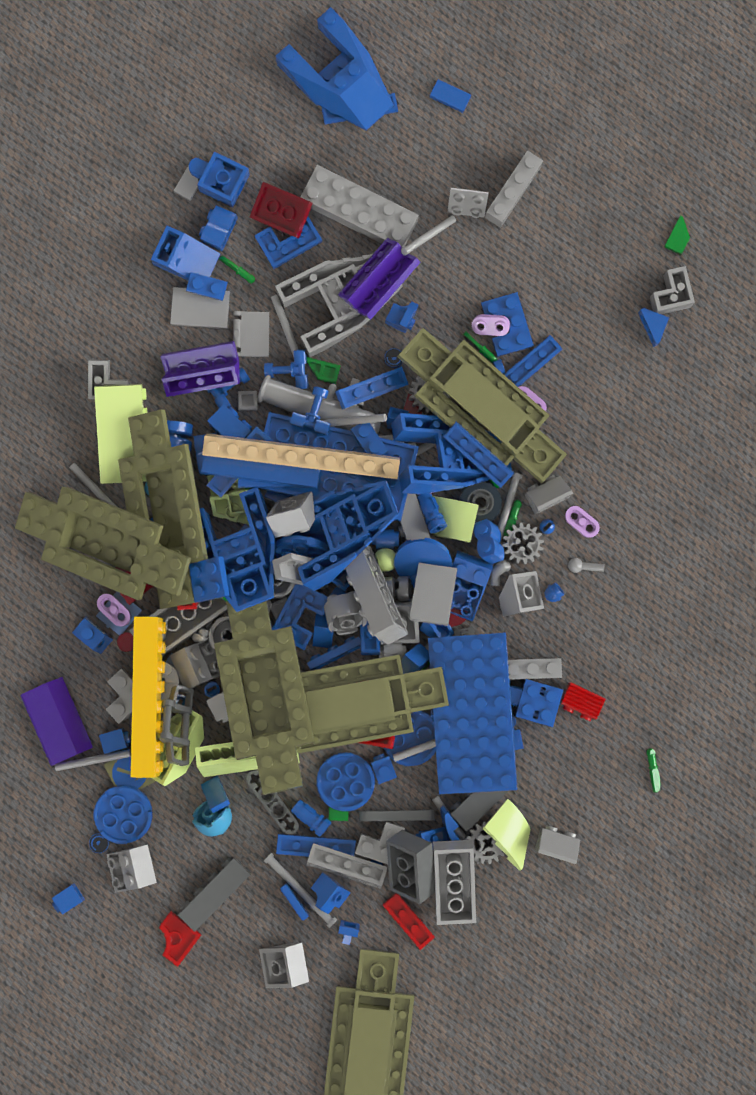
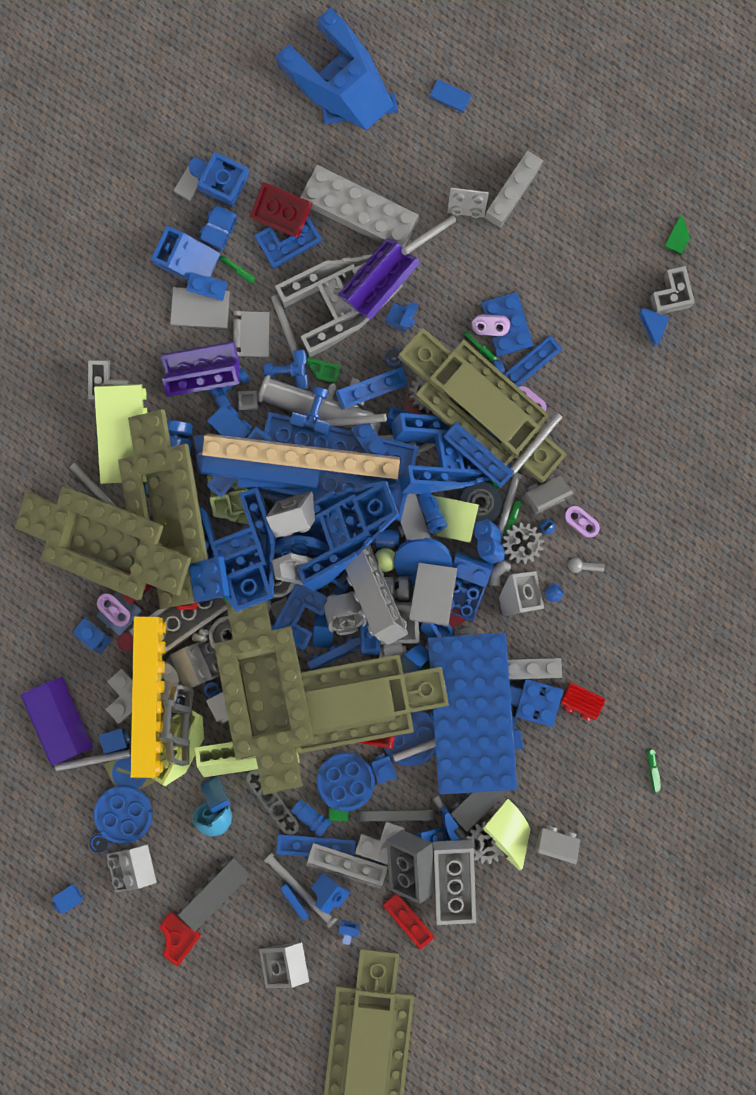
none -> light grey bar [510,413,562,475]

